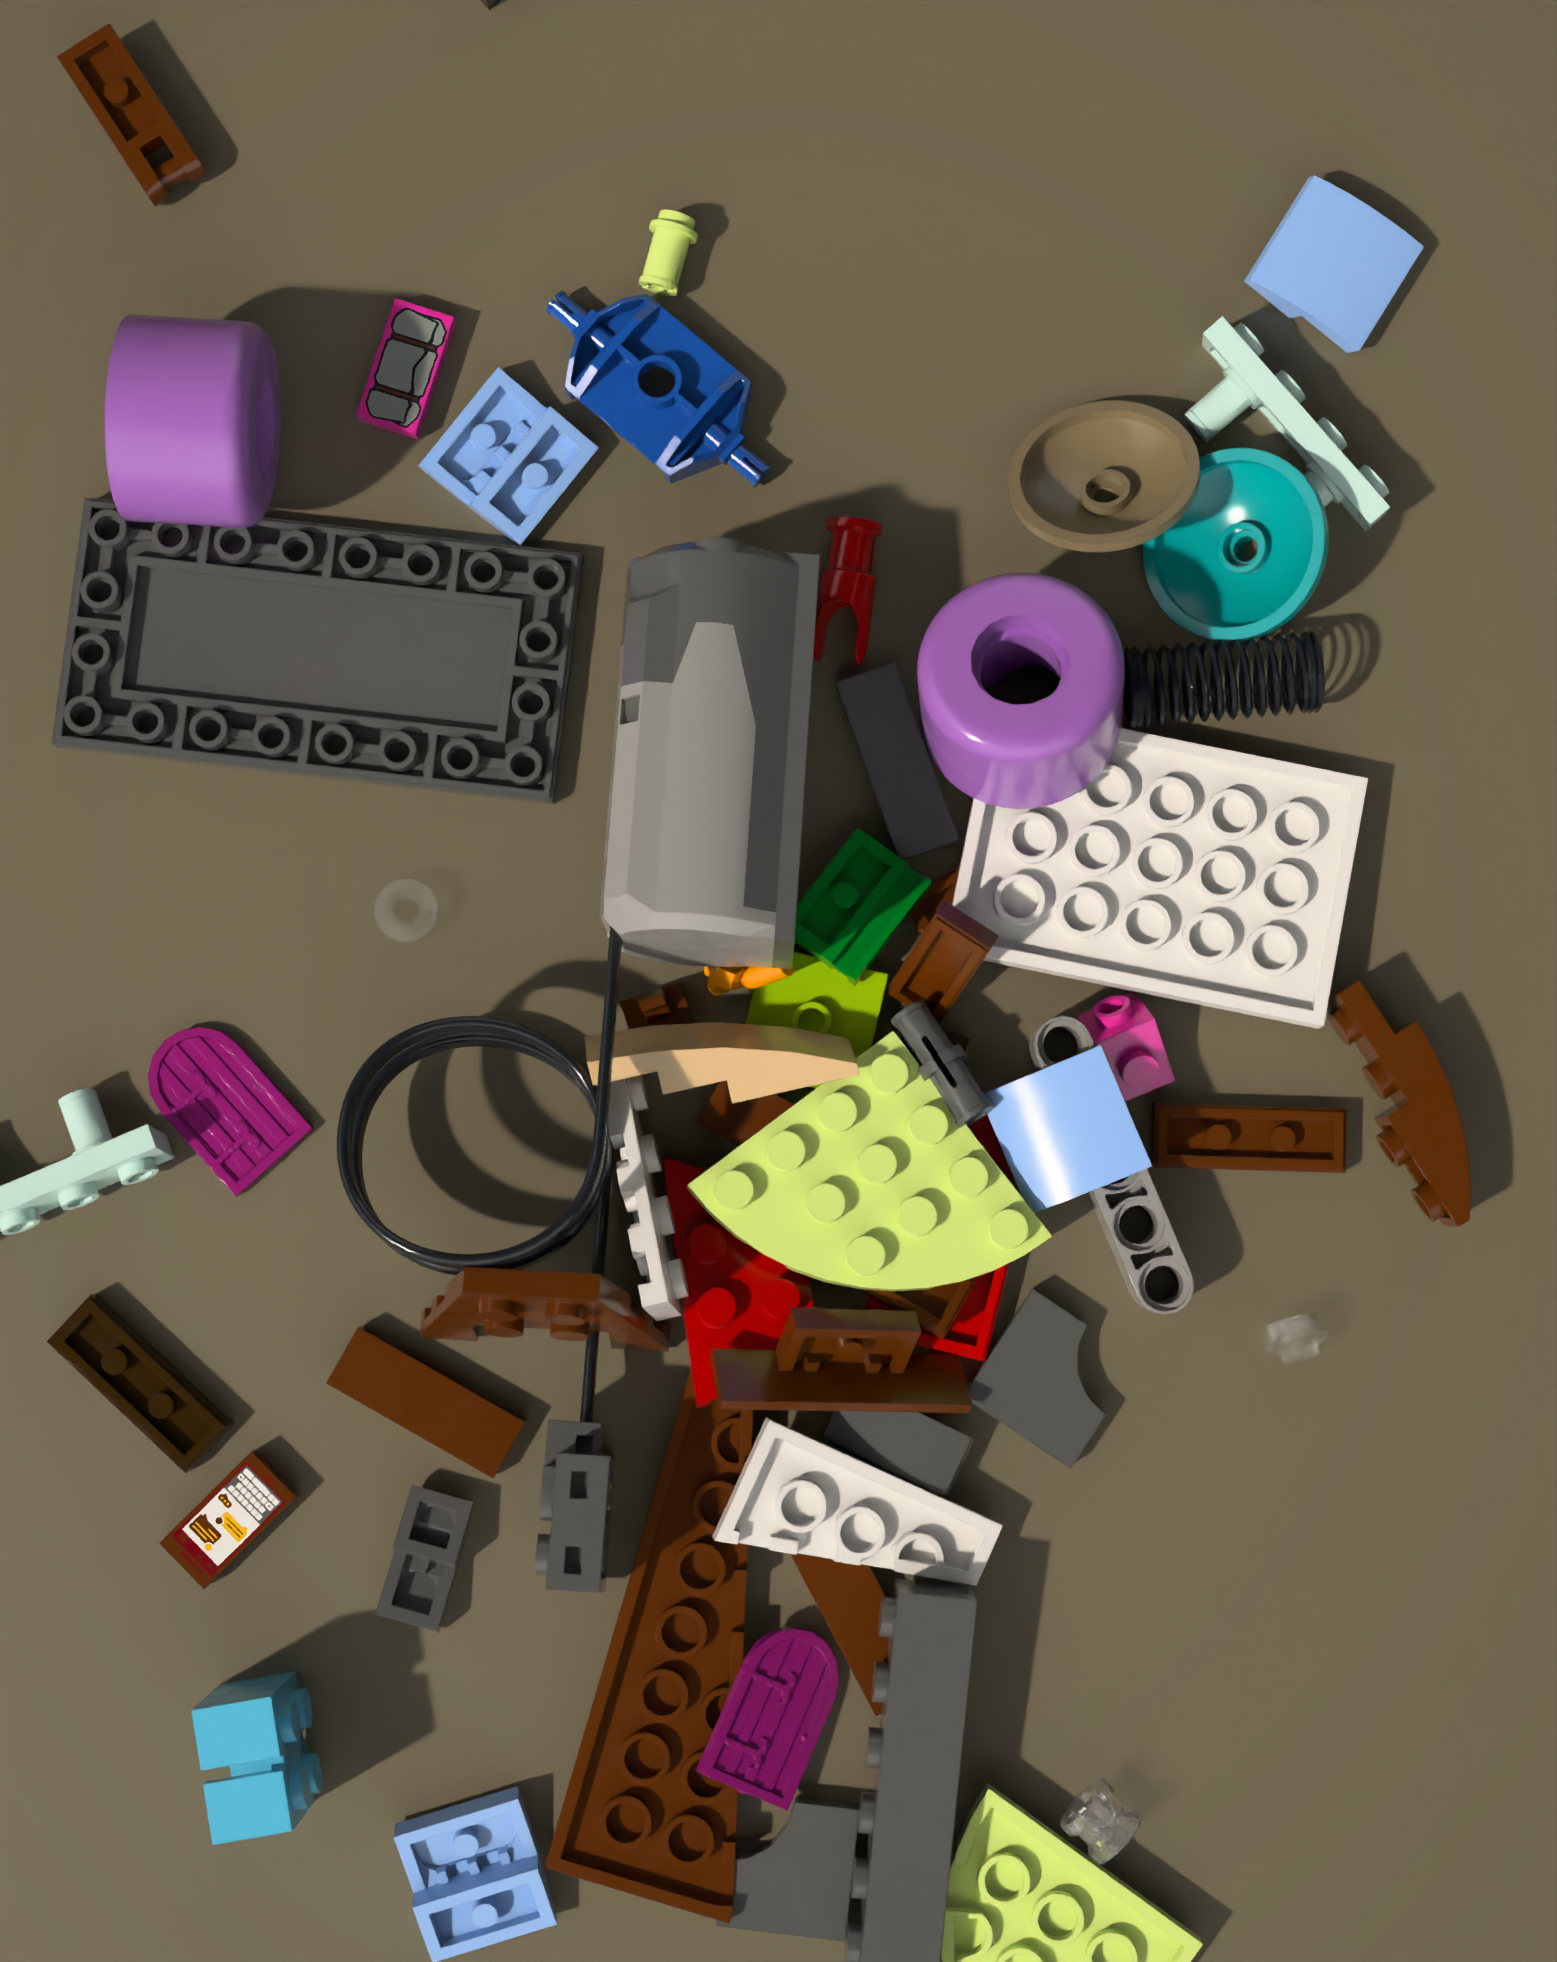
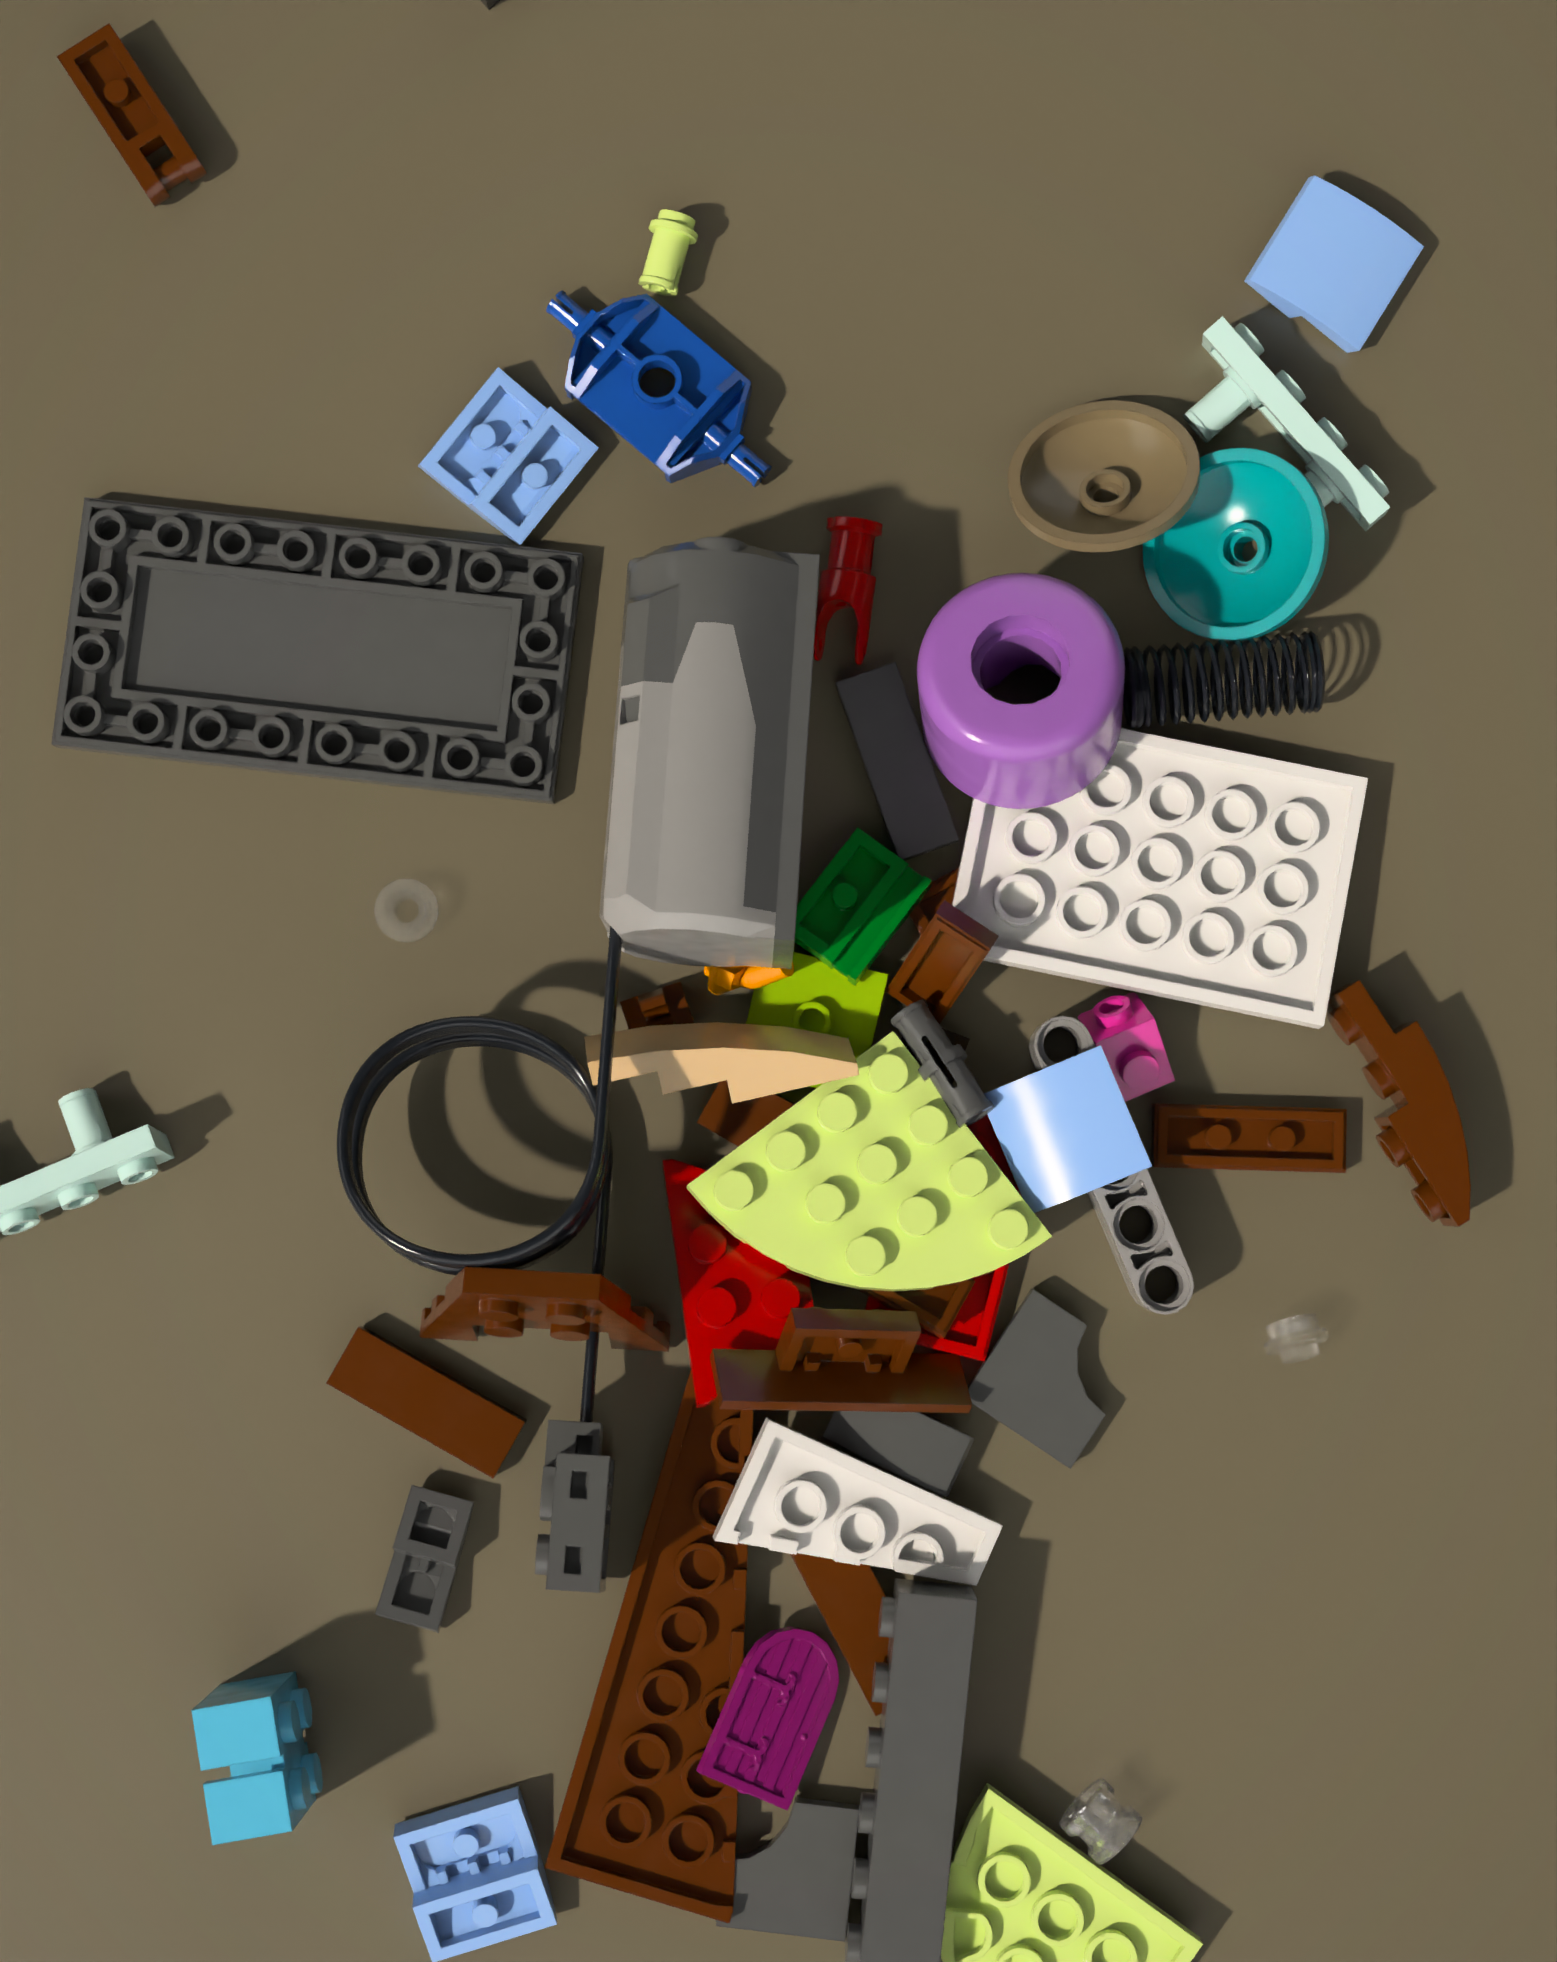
dark brown tile [47,1293,234,1473] -> none
medium lavender piece [105,314,281,528] -> none
magenta window [148,1027,314,1197] -> none
tile [159,1449,300,1589] -> none
tile [356,298,457,440] -> none
white wing [608,1075,689,1321] -> none

